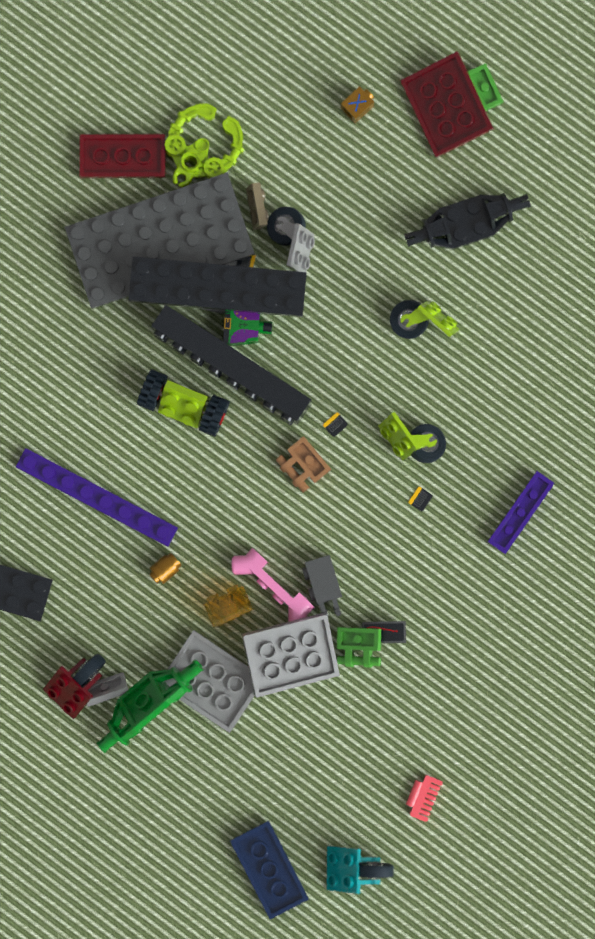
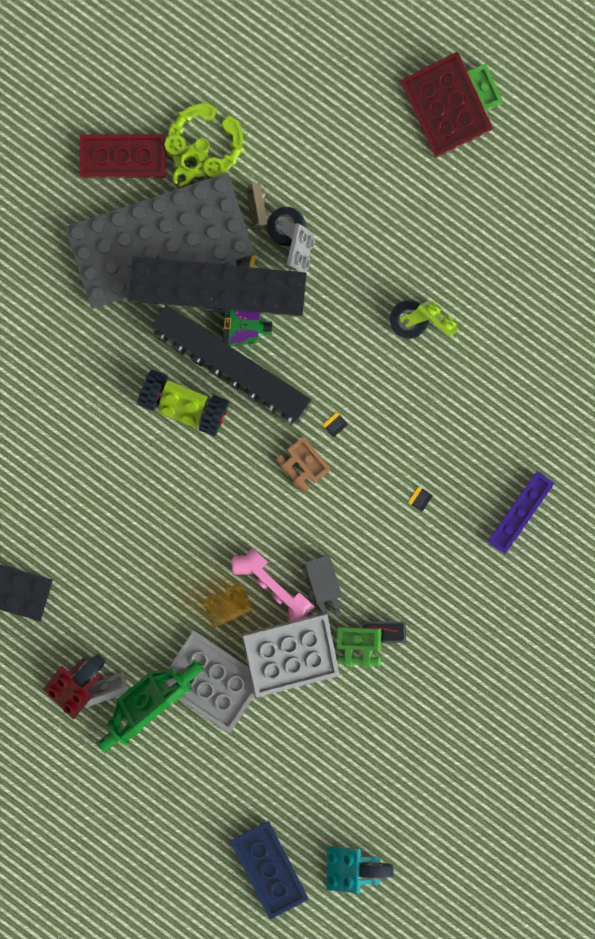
dark purple plate [16,448,178,547] -> none
pearl gold brick [149,553,182,584] -> none
pearl gold brick [341,86,374,123] -> none
plate [378,411,446,463] -> none
black plate [404,193,531,250] -> none
coral piece [406,775,443,822] -> none

